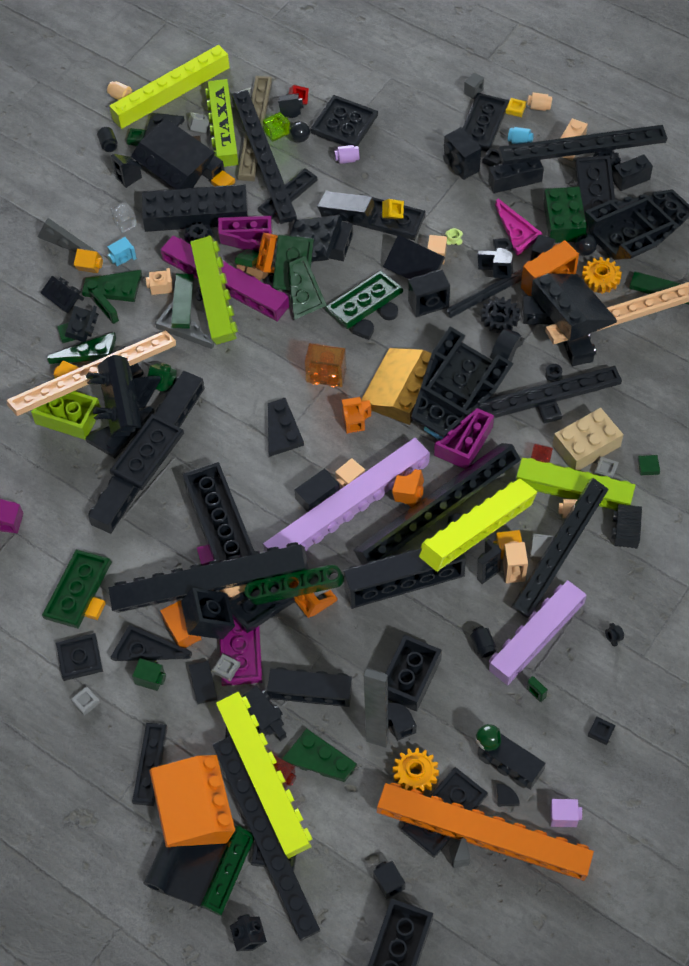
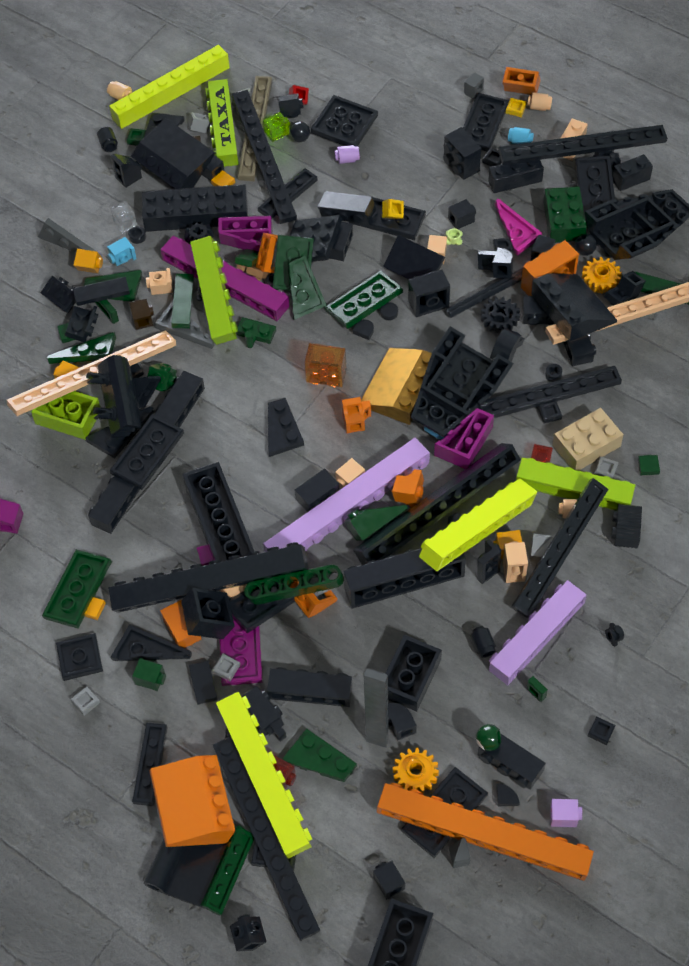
none -> black tile [73,277,130,306]
none -> black tile [128,226,146,244]
none -> dark brown brick [129,299,154,330]
none -> dark green plate [236,317,276,348]
none -> dark green slope [344,505,408,541]
none -> black brick [448,199,476,229]
none -> orange brick [503,67,541,95]
none -> black brick [604,271,646,306]

